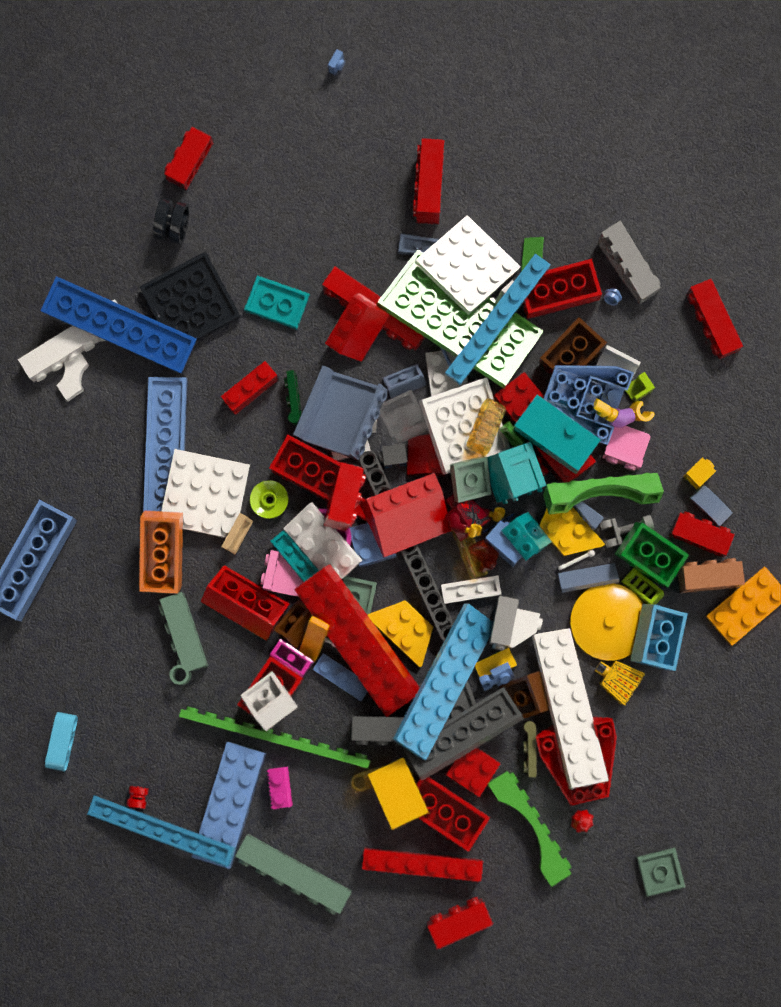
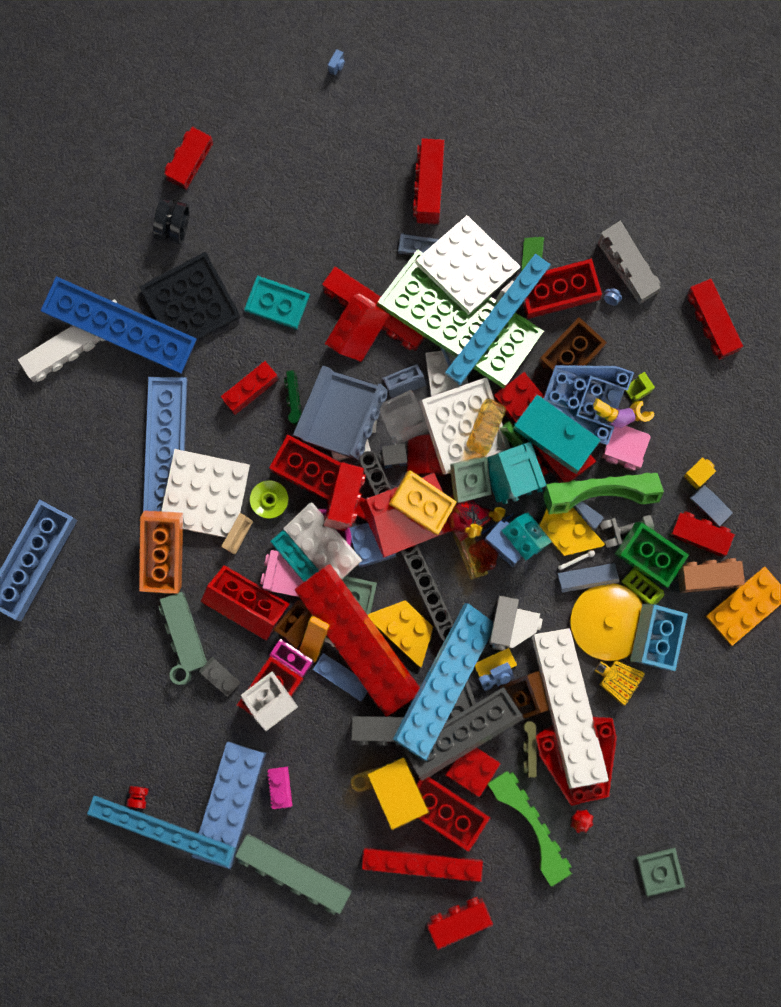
medium azure beam [45,712,78,772] -> none
white tile [57,352,89,401] -> none
bright green plate [179,706,370,768] -> none
white plate [441,575,501,604] -> none
white panel [596,345,641,378] -> none
none -> dark grey plate [199,657,241,697]
none -> yellow tile [389,471,456,535]

